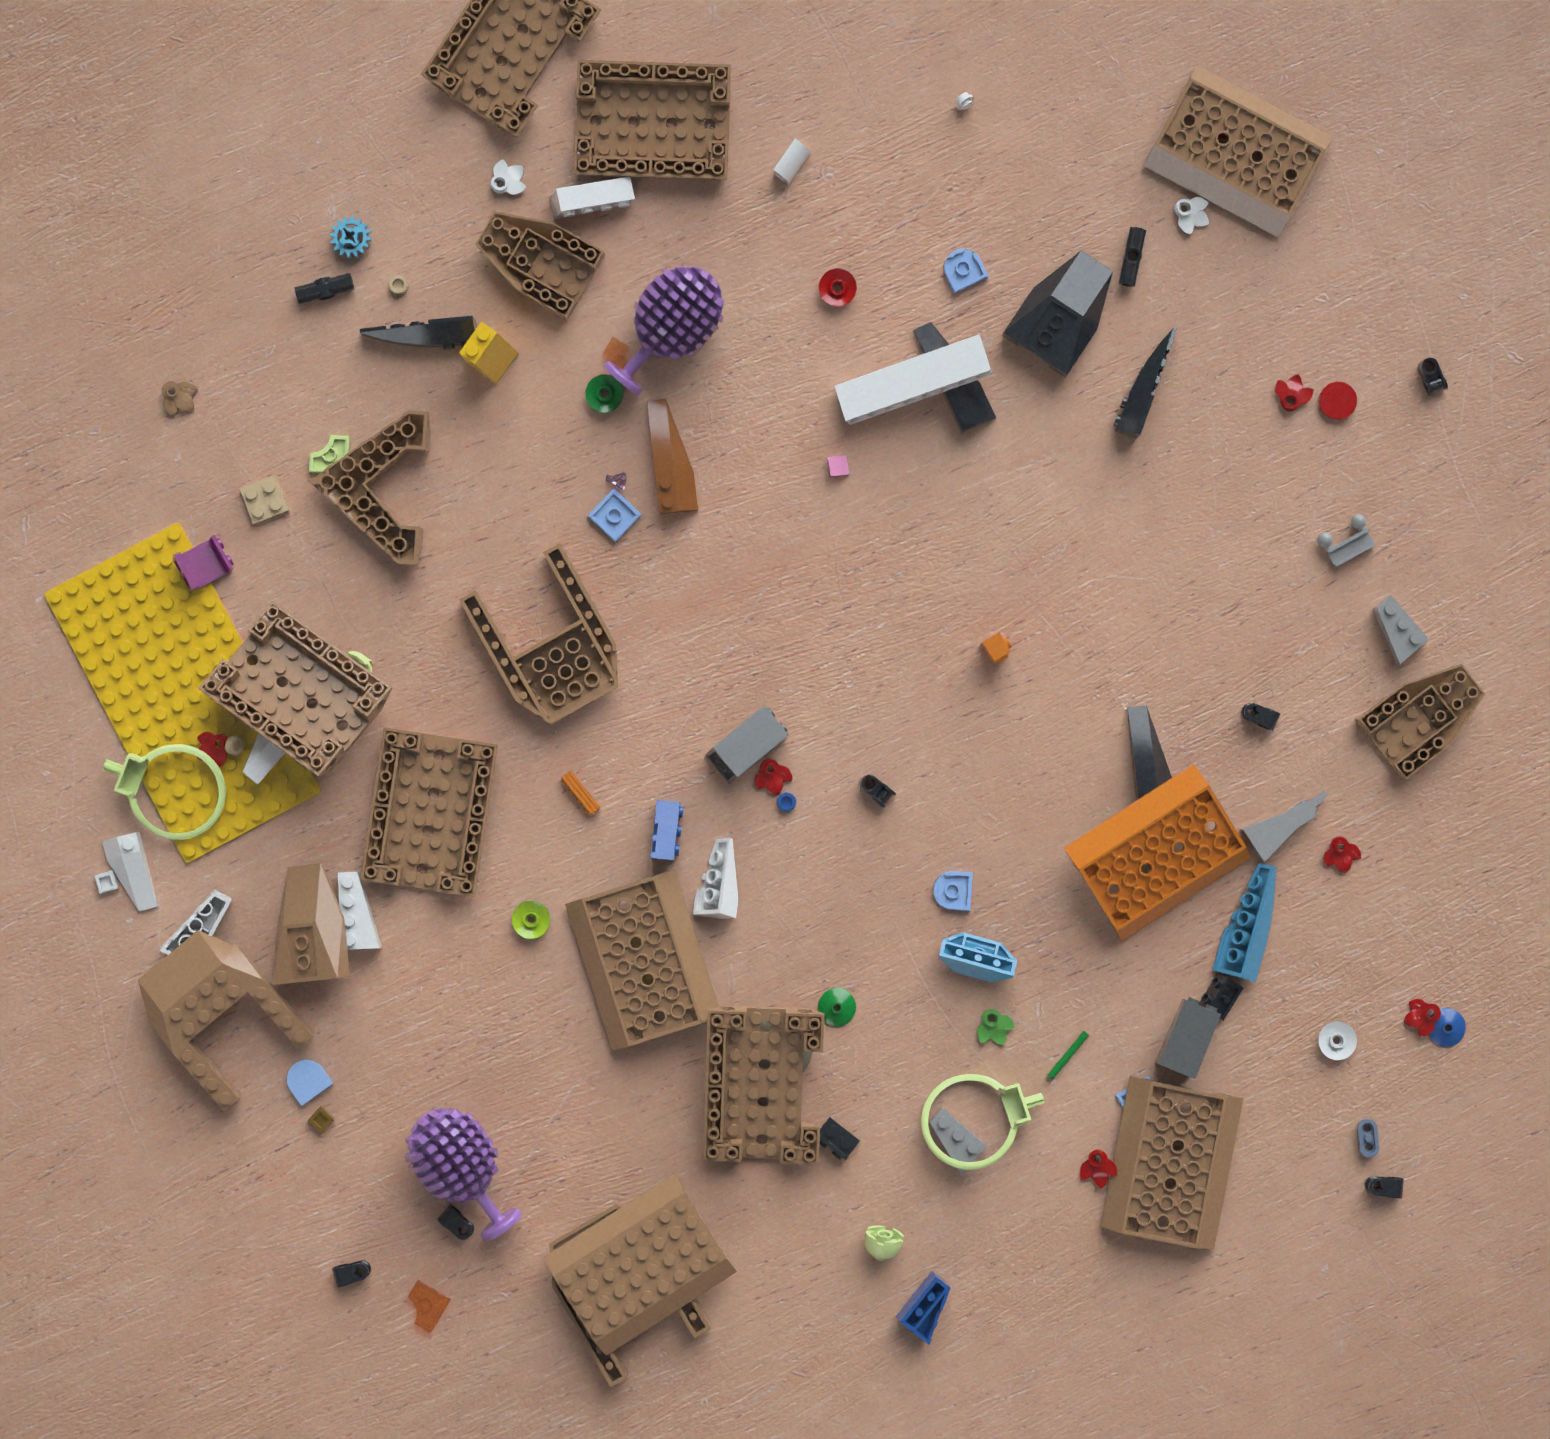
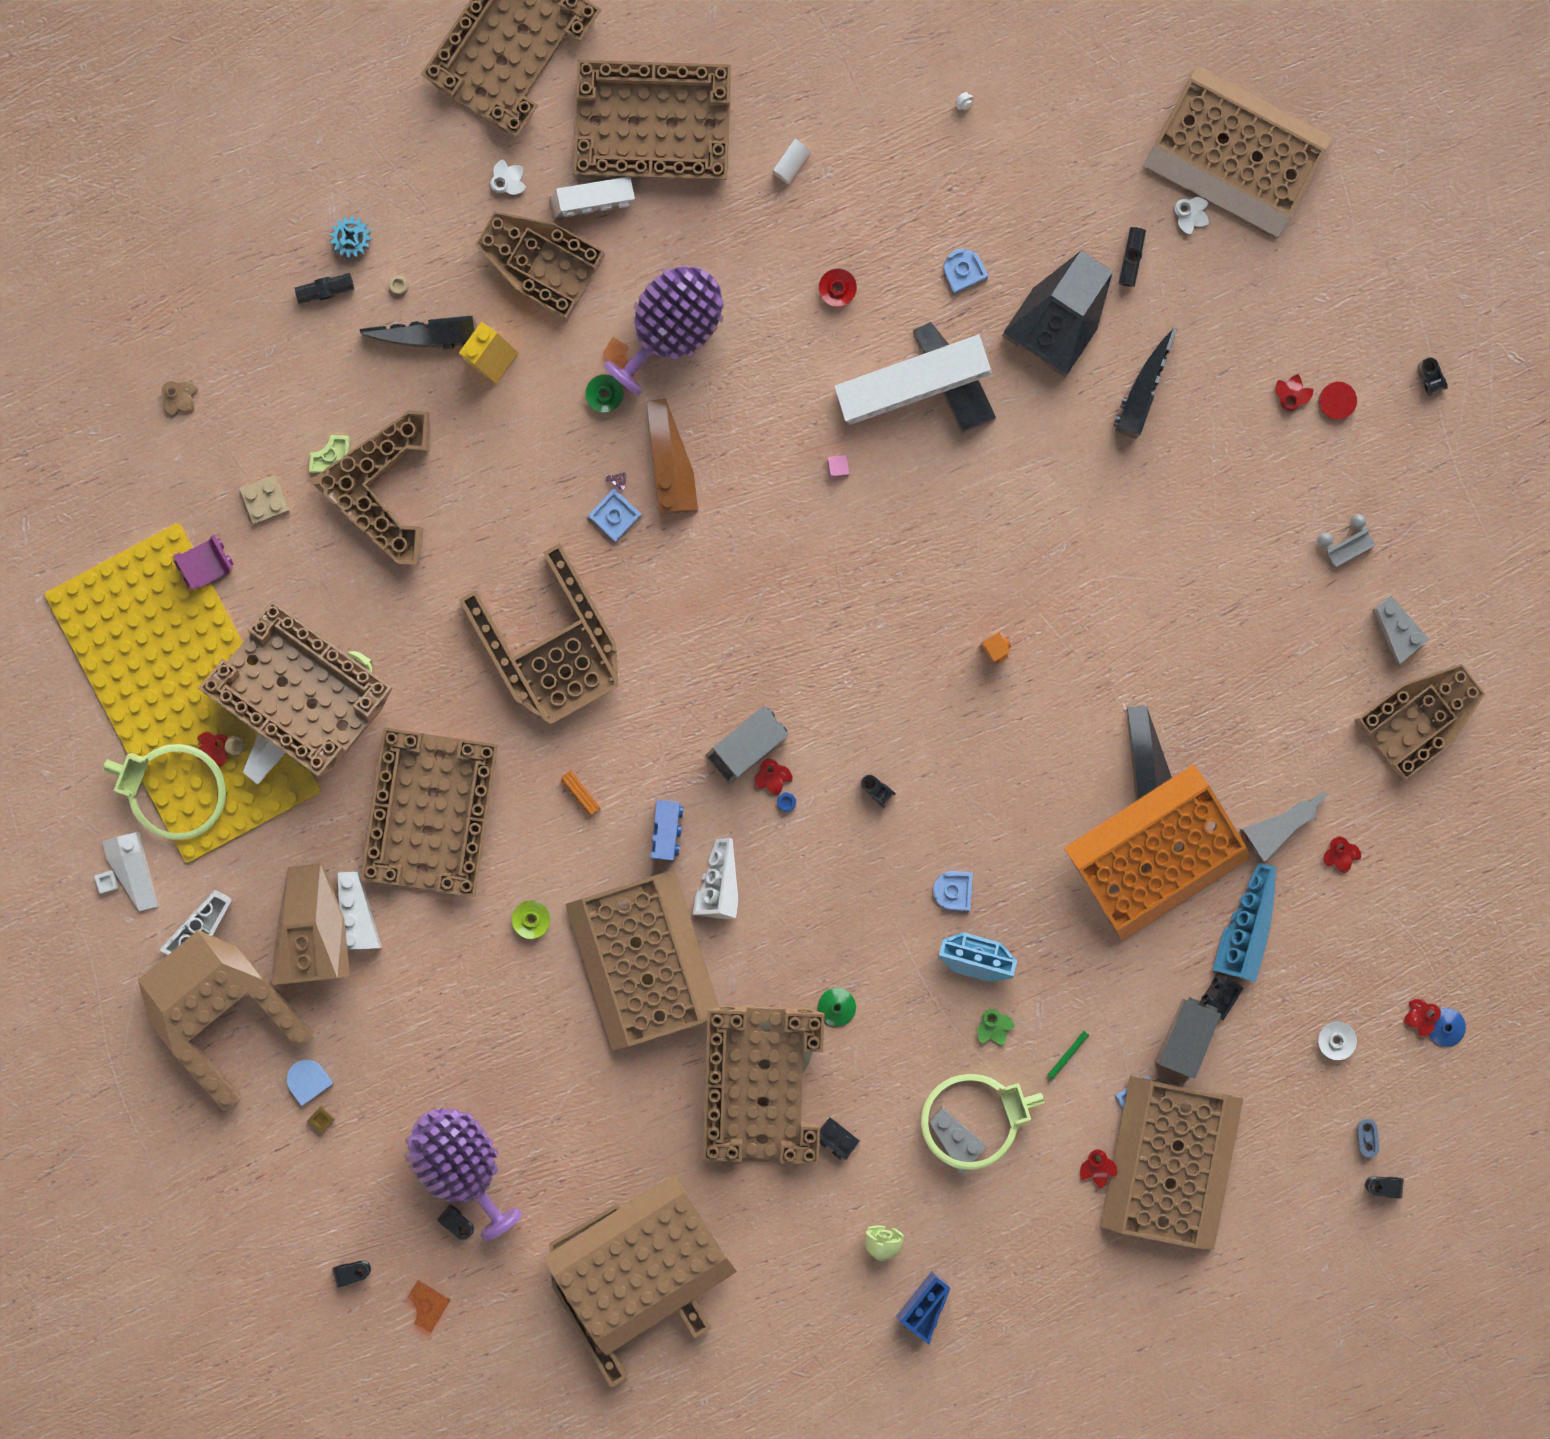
black piece [1241,703,1280,731] -> none

